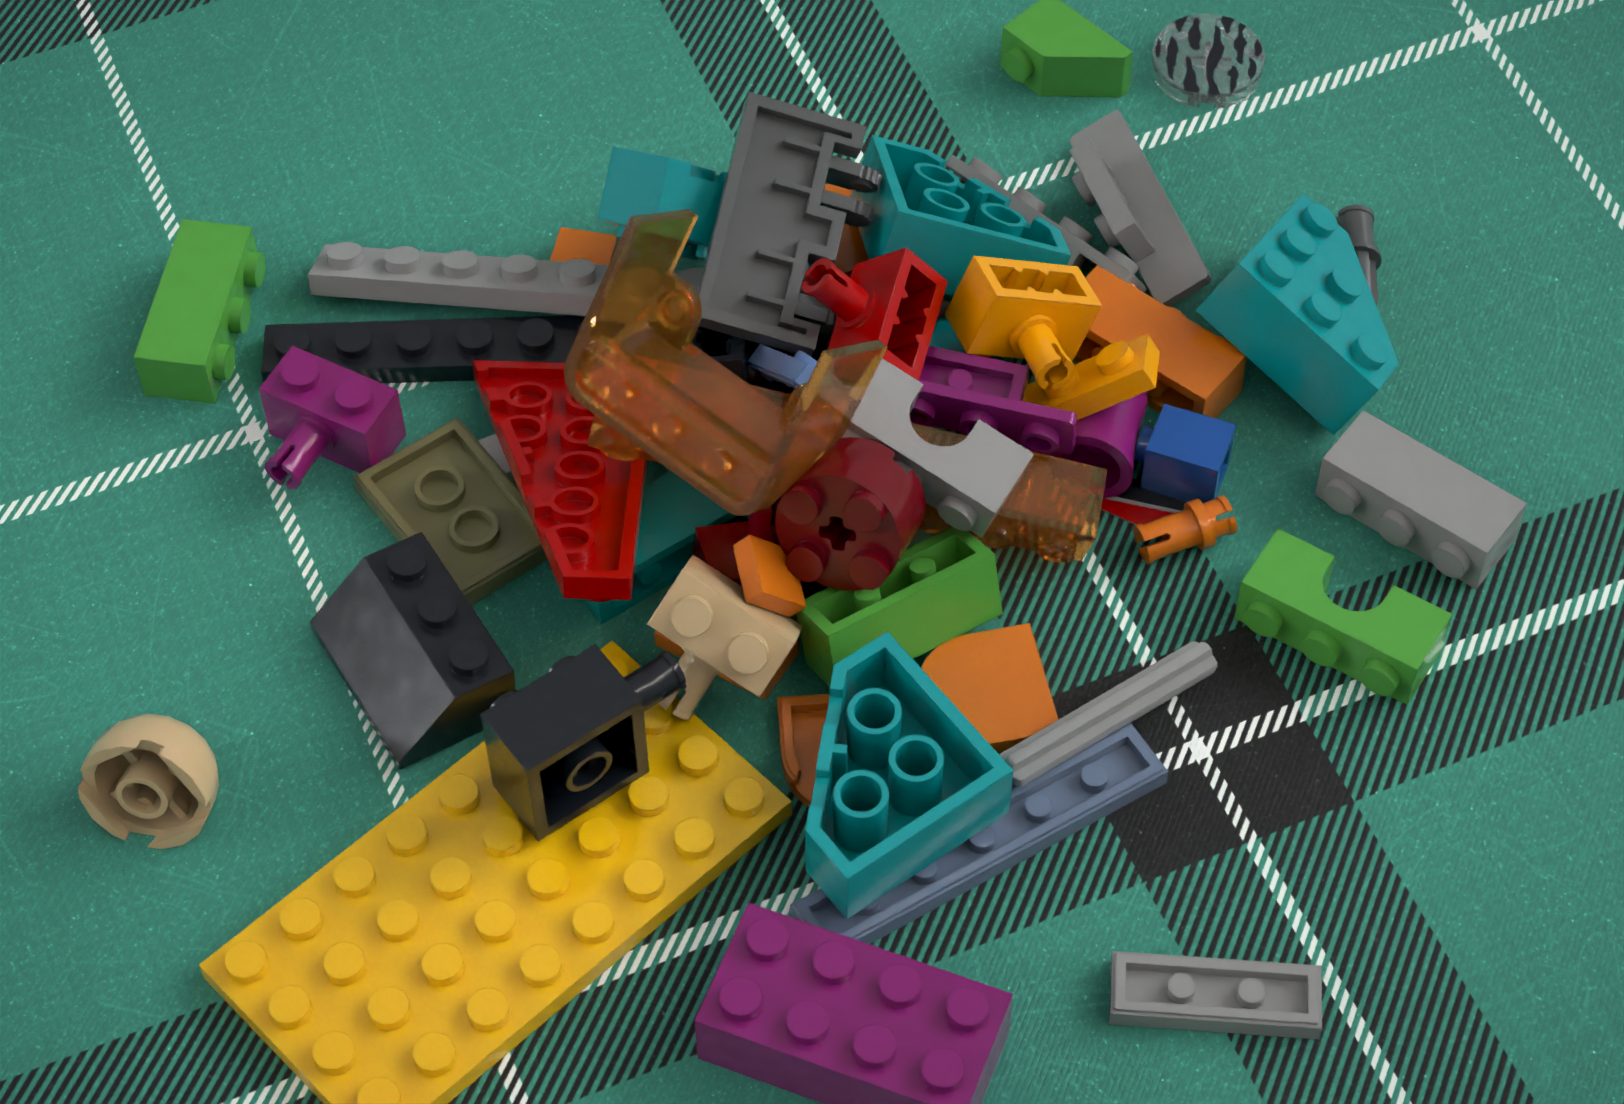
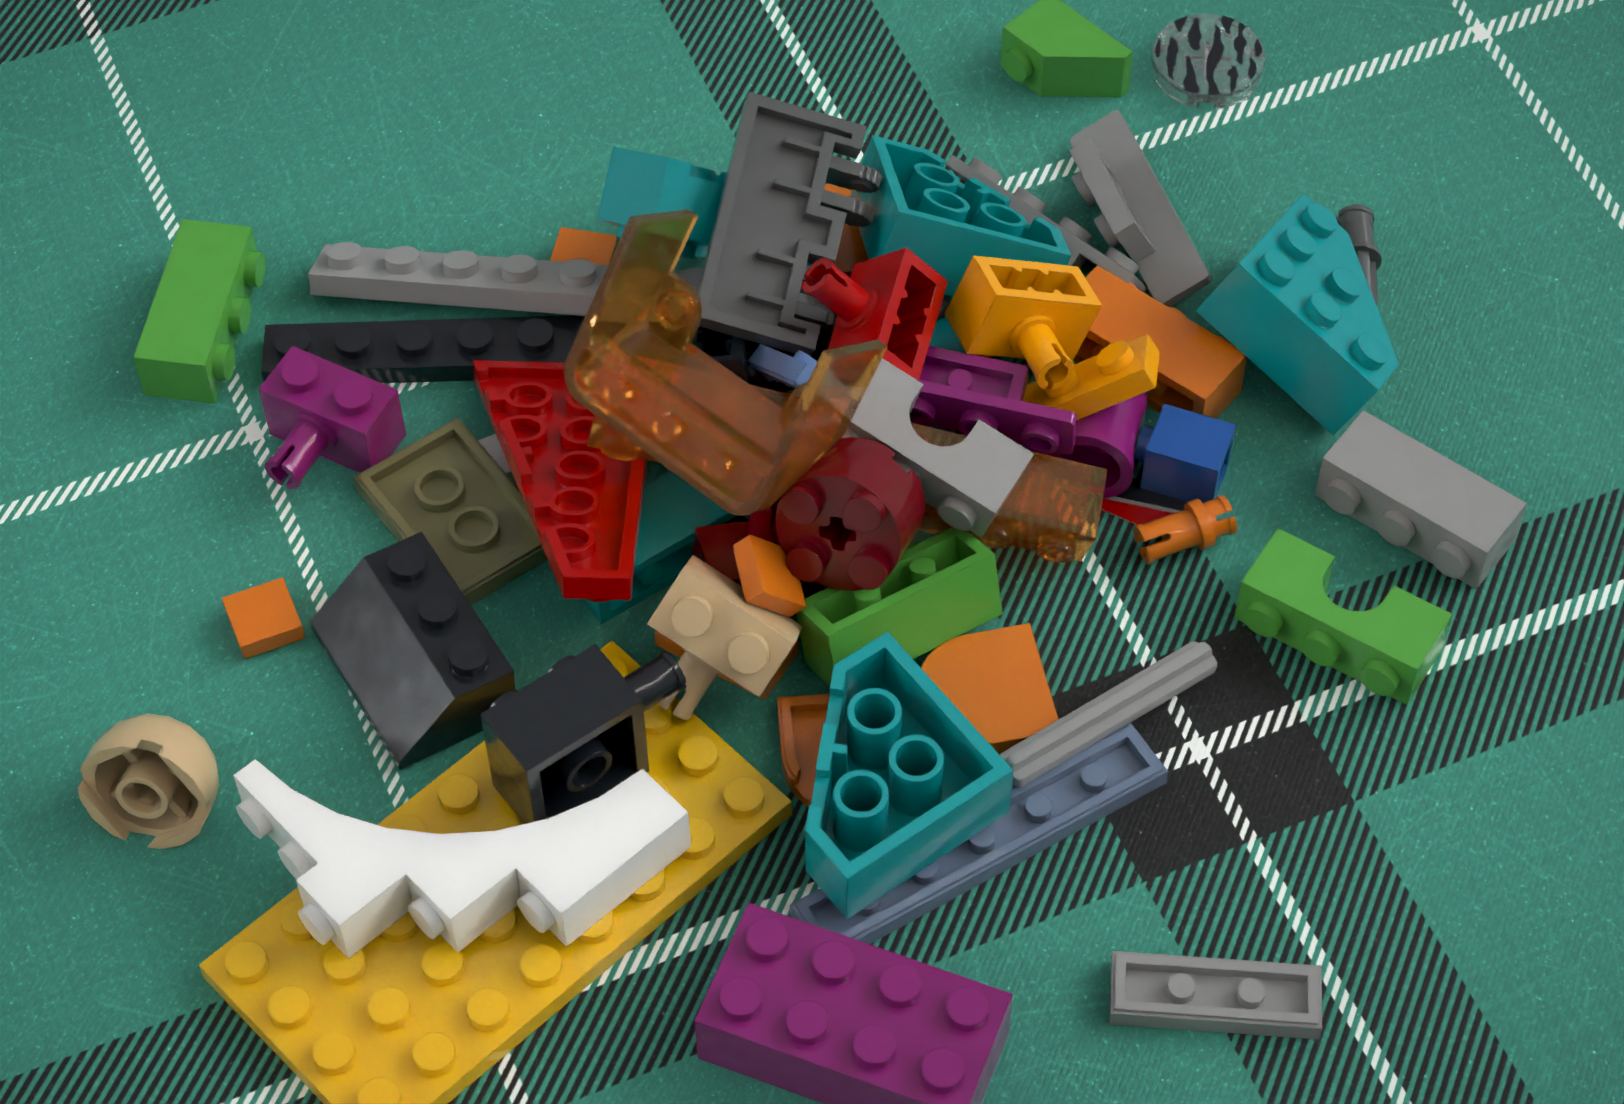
none -> orange tile [222,577,305,659]
none -> white arch [233,759,691,959]

